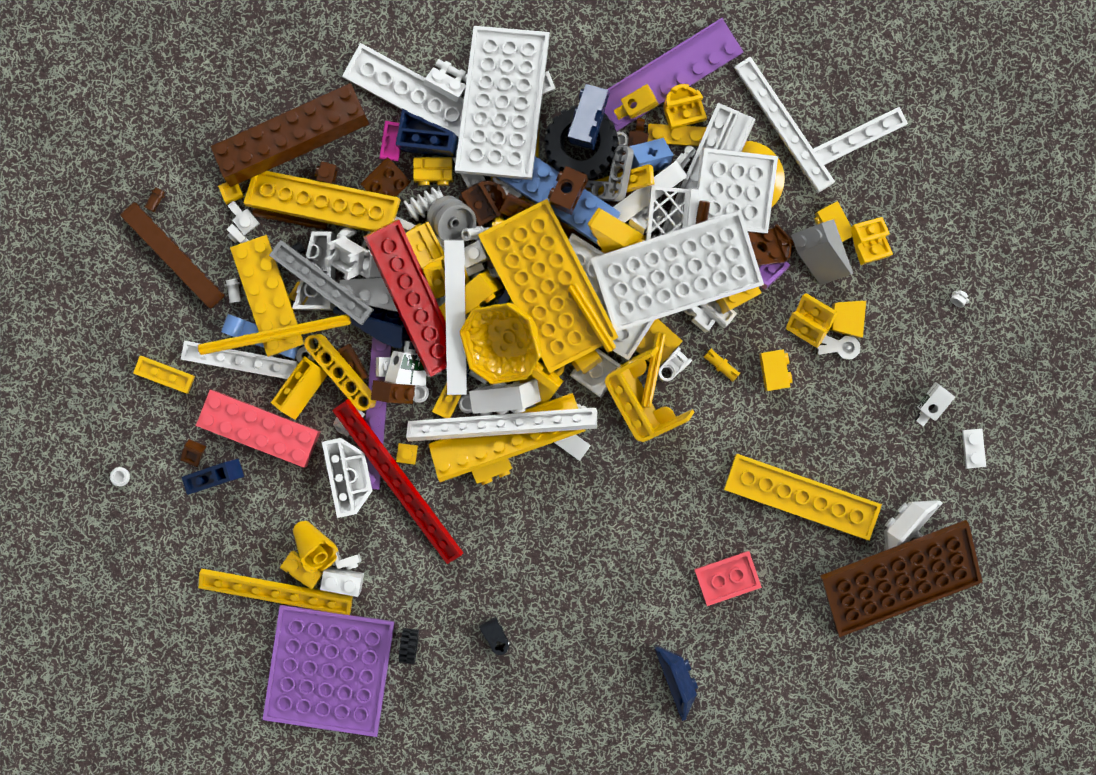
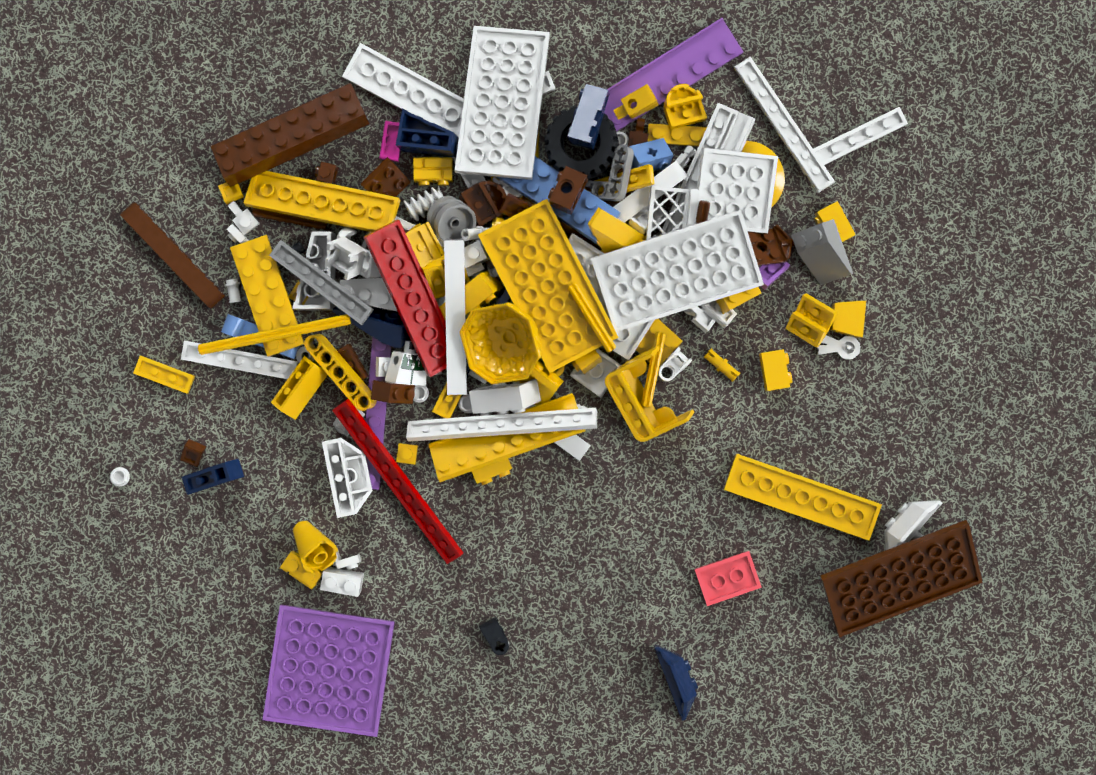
reddish brown pin [144,187,165,212] -> none
coral brick [196,390,321,468] -> none
yellow plate [198,568,353,615] -> none
black tyre [399,628,419,664] -> none
white plate [423,59,467,102] -> none
yellow slope [852,217,893,265] -> none
white torso [914,382,955,426] -> none
white plate [950,290,969,308] -> none
white plate [962,429,986,469] -> none

